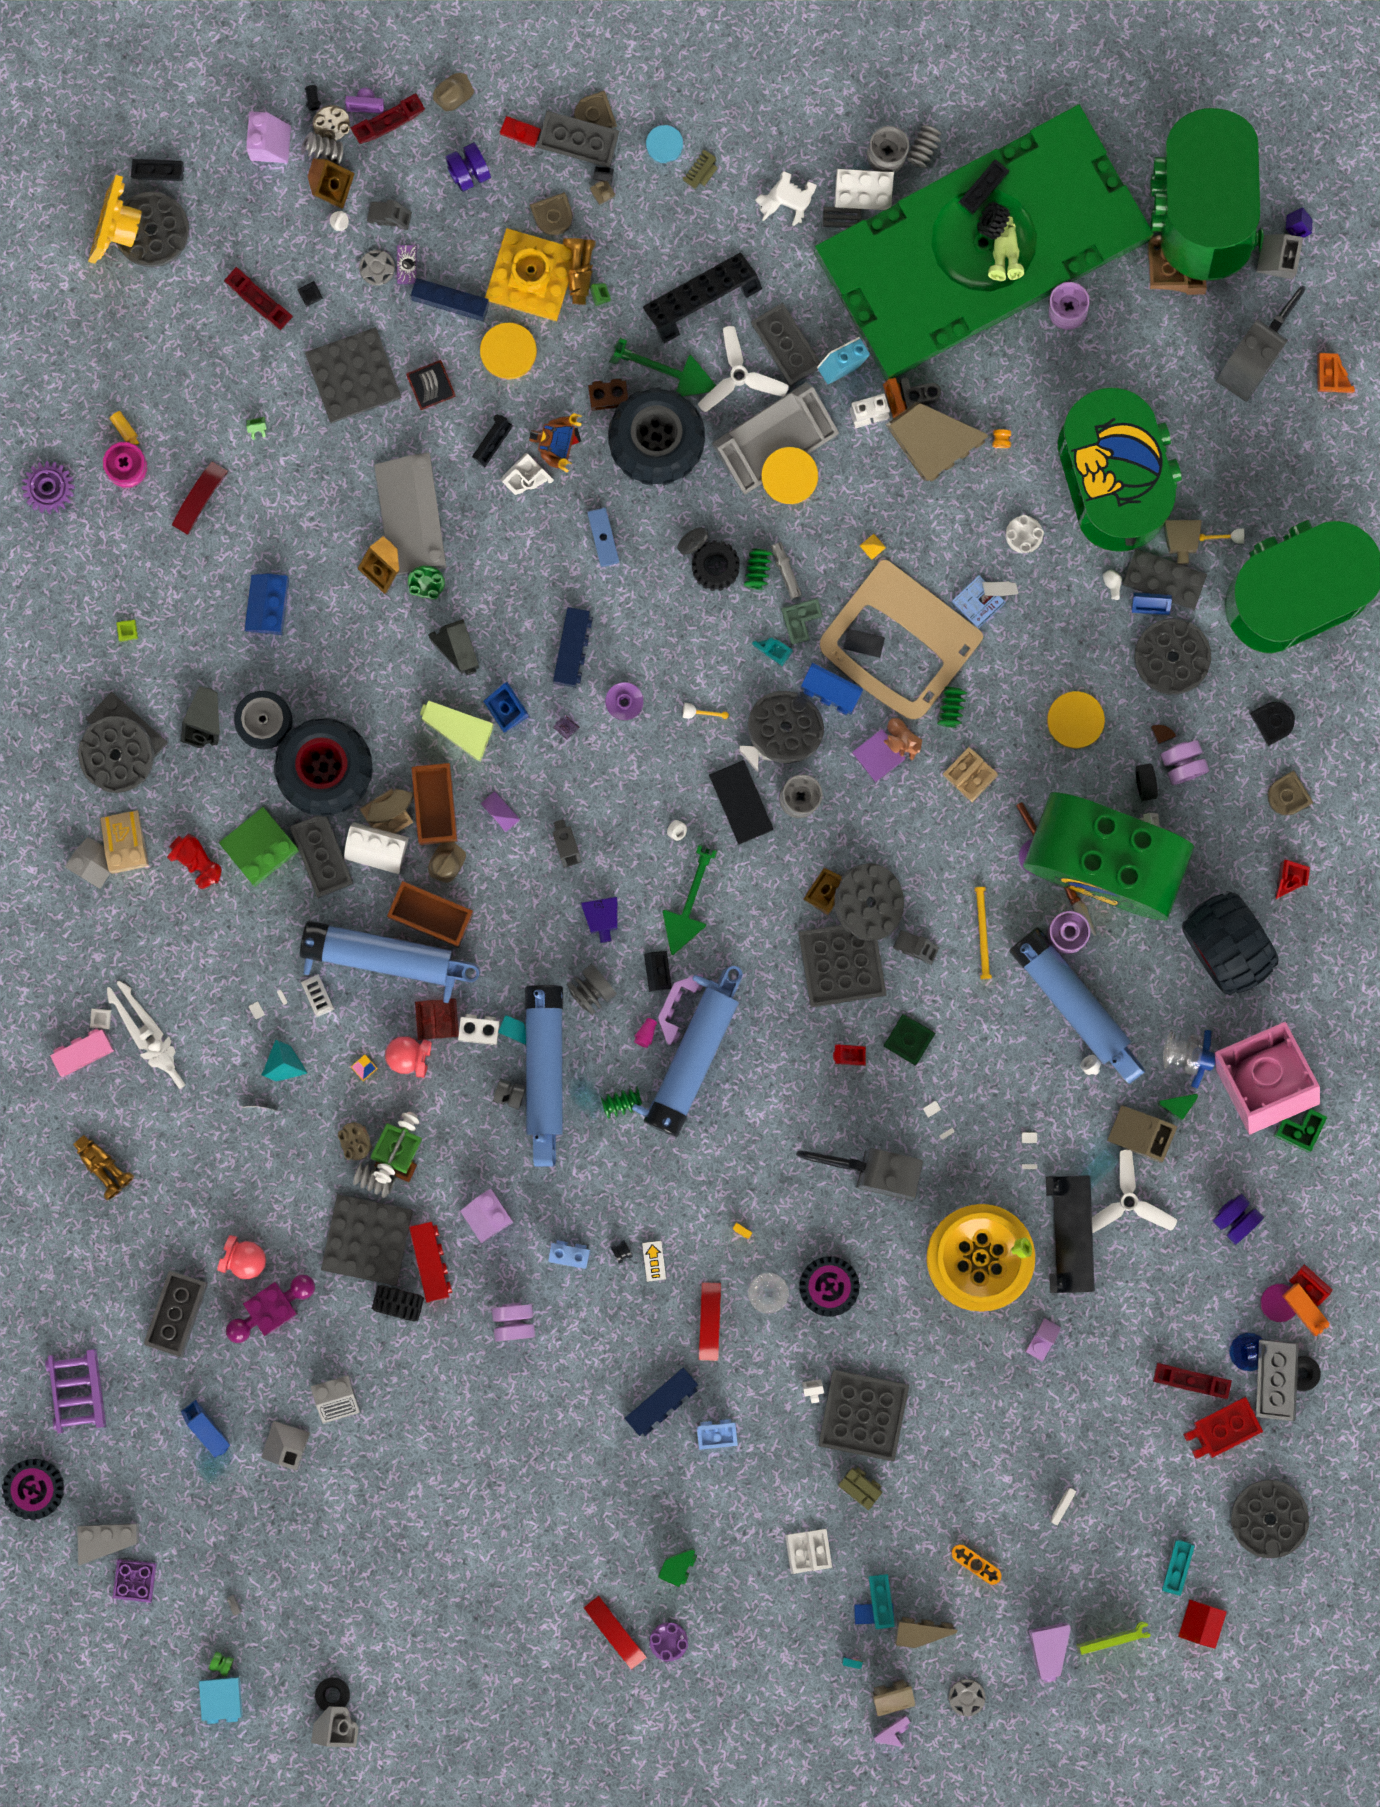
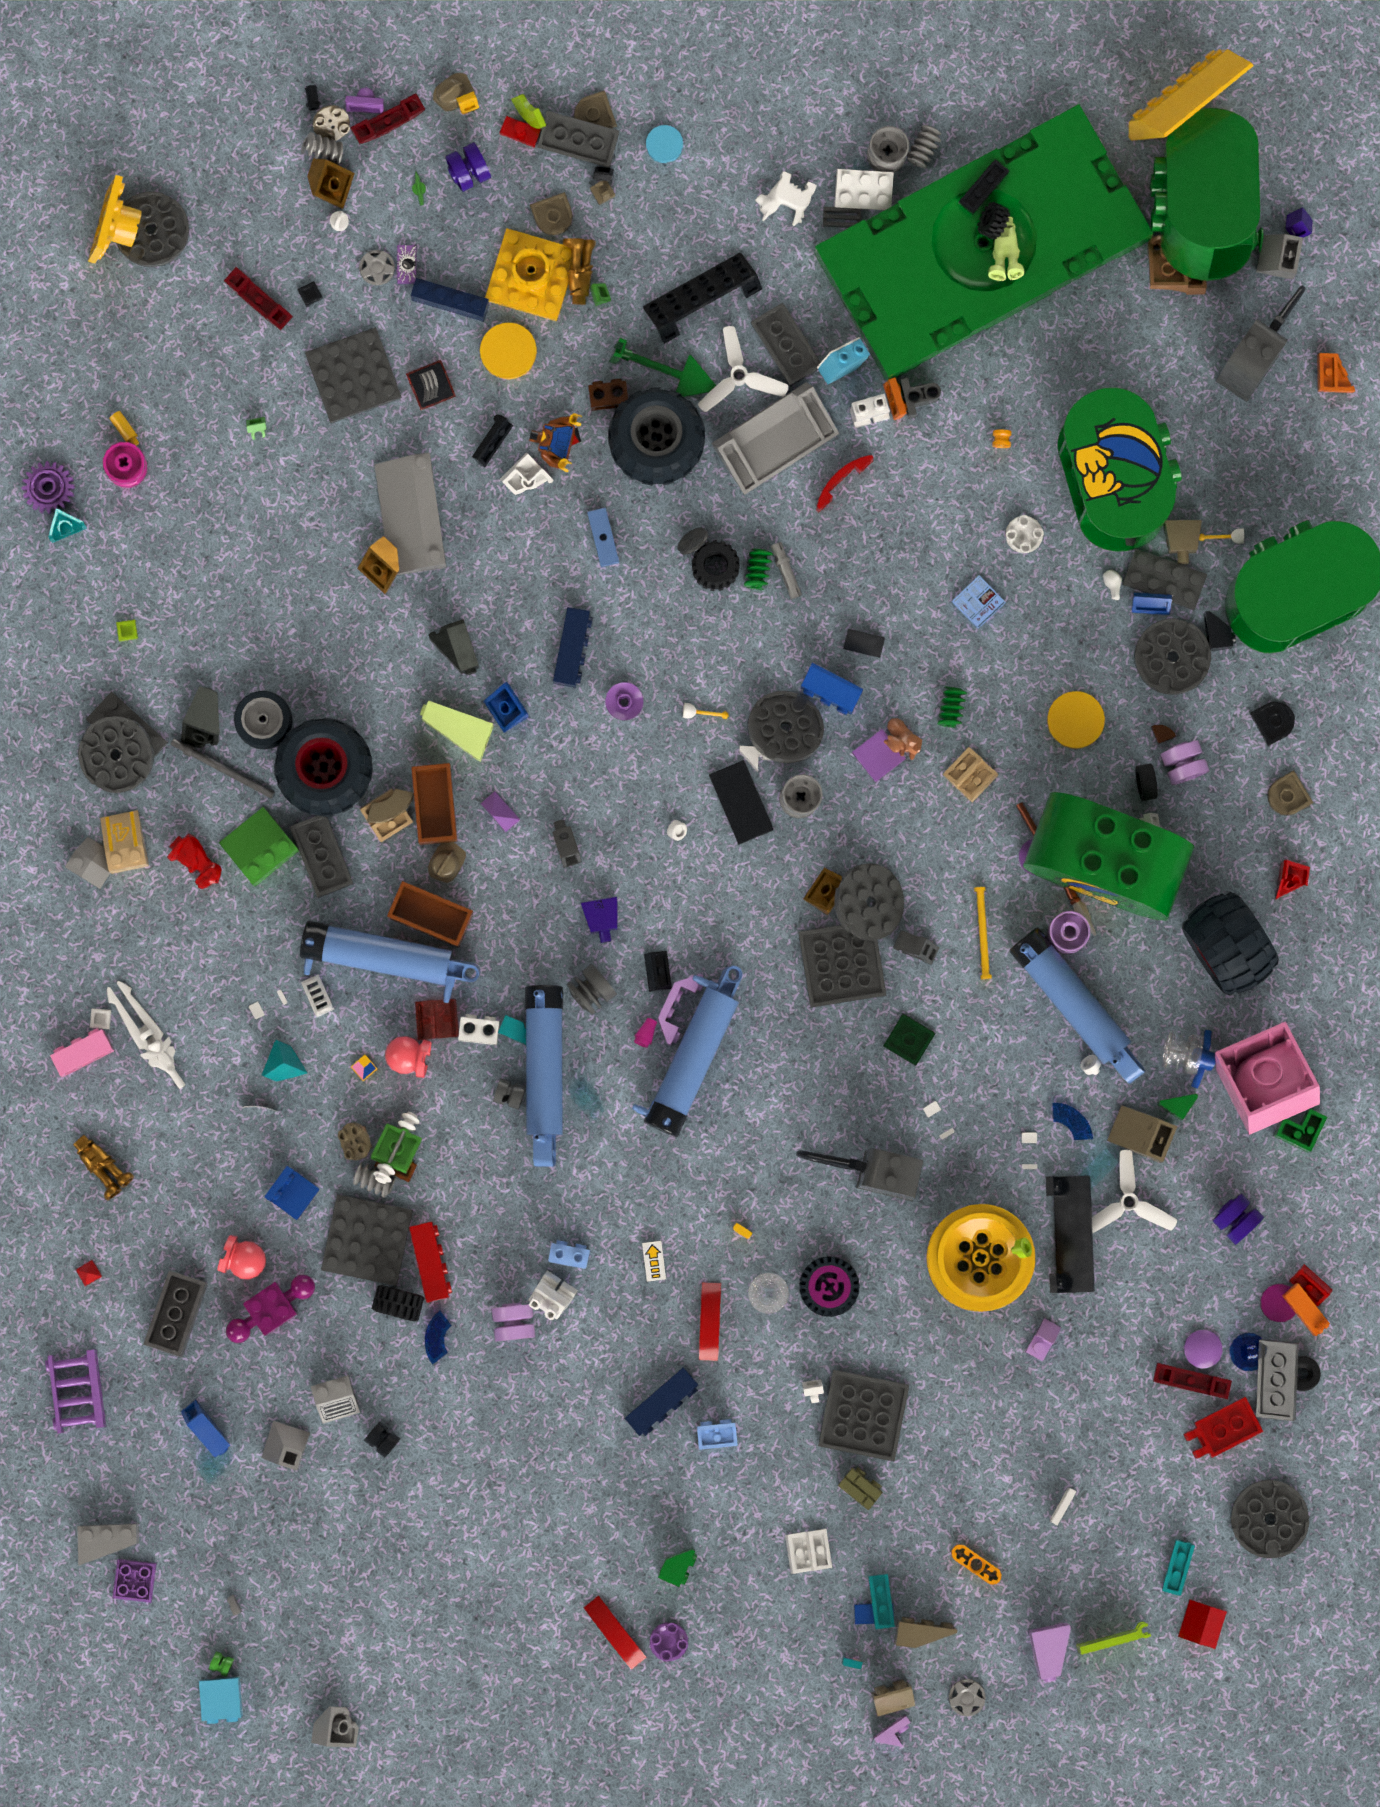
wheel [2,1458,64,1520] -> none
black hinge [131,159,184,181] -> none
dark red slope [172,462,228,535] -> none
blue slope [244,574,289,636] -> none
lavender slope [246,111,291,163] -> none
black tyre [315,1677,350,1711] -> none
white slope [344,822,409,874] -> none
dark grey tile [367,199,412,230] -> none
green dish [408,565,445,600] -> none
lavender slope [460,1188,513,1244] -> none
clear purple plate [553,715,580,740] -> none
green piece [600,1086,642,1119] -> none
black wheel [611,1240,633,1264] -> none
green piece [662,844,718,955] -> none
olive piece [683,150,718,189] -> none
teal slope [752,638,793,666] -> none
yellow tile [761,447,818,504] -> none
sand green tile [781,598,823,645] -> none
tan door [820,560,983,719] -> none
red tile [833,1044,866,1066] -> none
yellow slope [859,534,886,560] -> none
dark tan slope [885,402,988,482] -> none
white sticker [982,581,1018,596] -> none
lavender wheel [1048,282,1090,330] -> none
none -> teal slope [48,508,87,543]
none -> red slope [76,1260,102,1286]
none -> flat silver bar [170,738,275,799]
none -> blue bracket [264,1166,319,1220]
none -> black wheel [364,1422,400,1458]
none -> bright green piece [412,171,426,206]
none -> clear blue tile [425,1310,452,1365]
none -> yellow tile [456,91,479,115]
none -> lime tile [511,94,546,129]
none -> white hips [528,1270,578,1320]
none -> red slope [816,455,874,513]
none -> clear blue tile [1052,1103,1093,1140]
none -> yellow slope [1128,49,1254,141]
none -> medium lavender dish [1184,1330,1223,1368]
none -> black slope [1203,611,1236,651]

